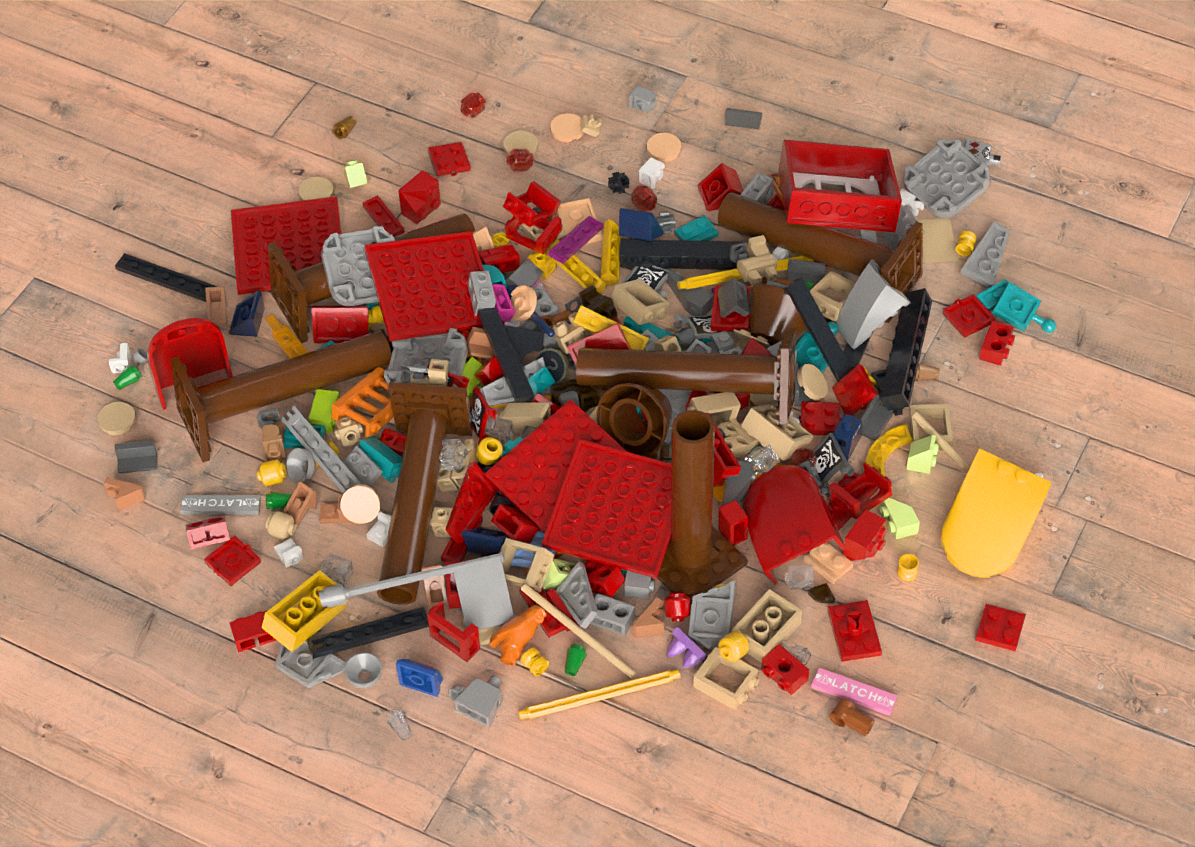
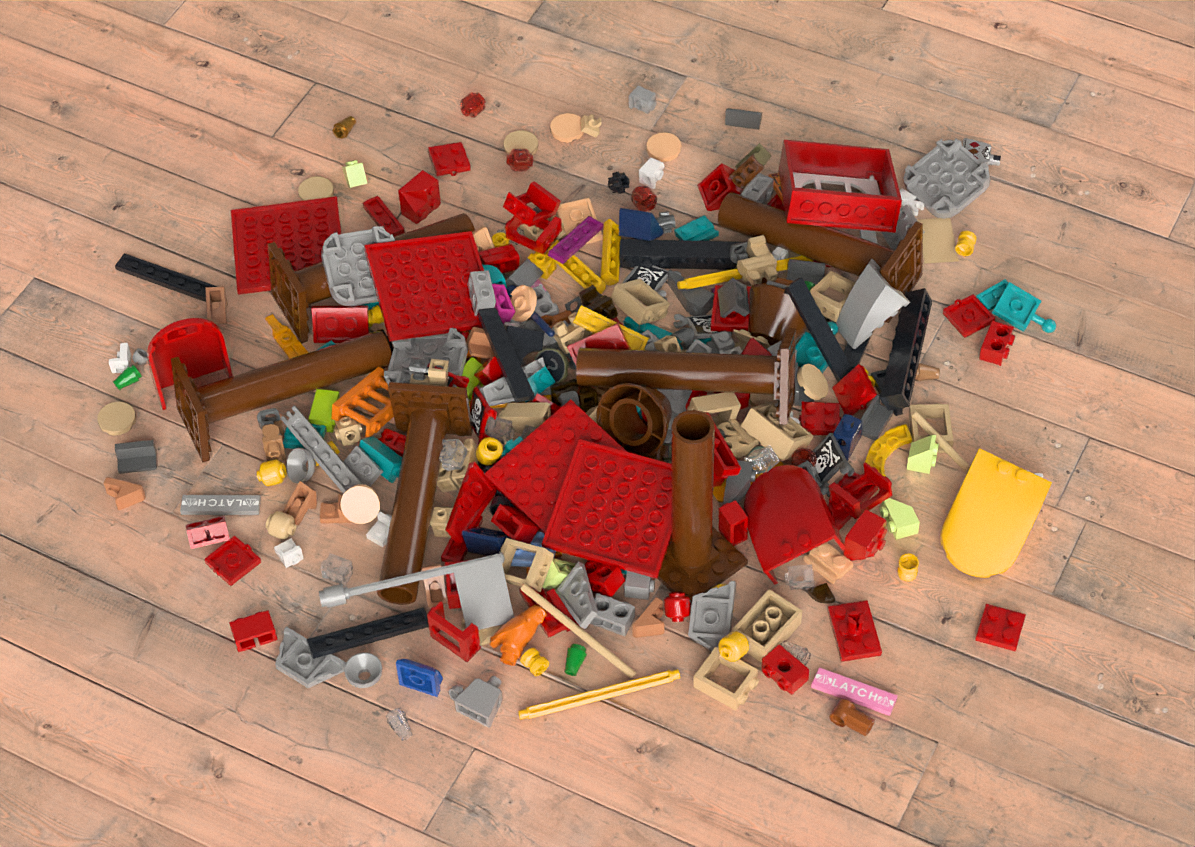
dark blue slope [229,290,265,337] -> none
yellow brick [262,570,348,652] -> none
green cone [265,491,292,511] -> none
medium lavender tile [667,627,708,668] -> none
light grey wing [960,222,1010,288] -> none
none -> reddish brown hips [729,143,772,189]

